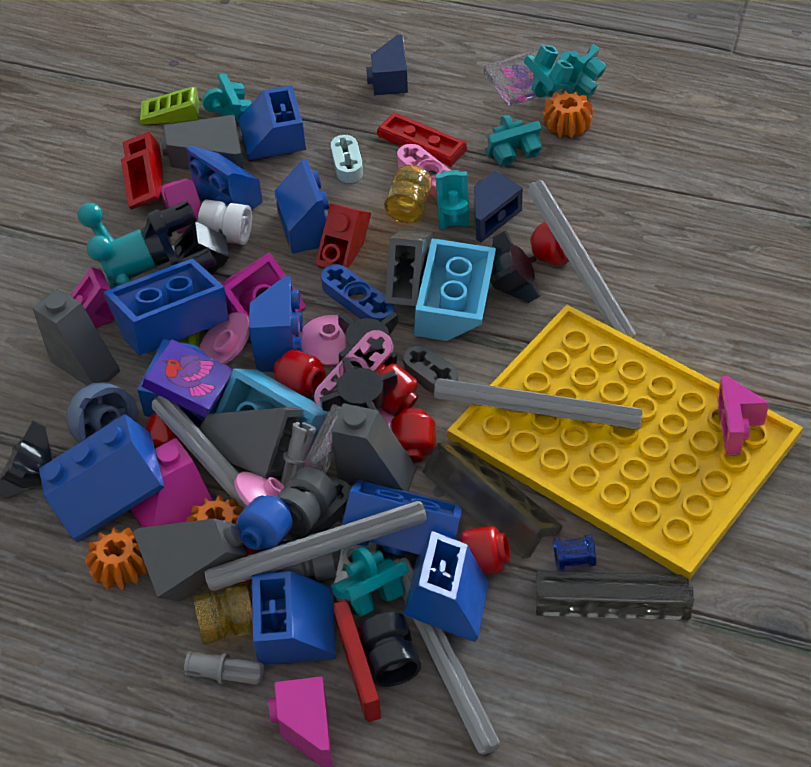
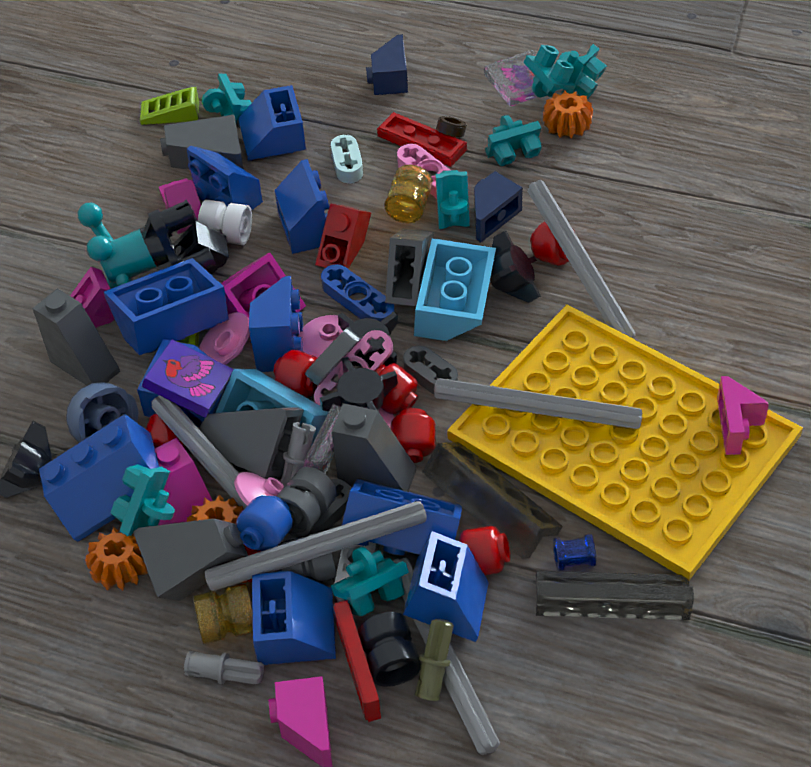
red slope [121,131,163,210] -> none
none -> teal hips [110,464,175,536]
none -> dark grey beam [305,327,361,386]
none -> olive axle [414,619,454,701]
none -> dark brown tile [436,116,467,137]

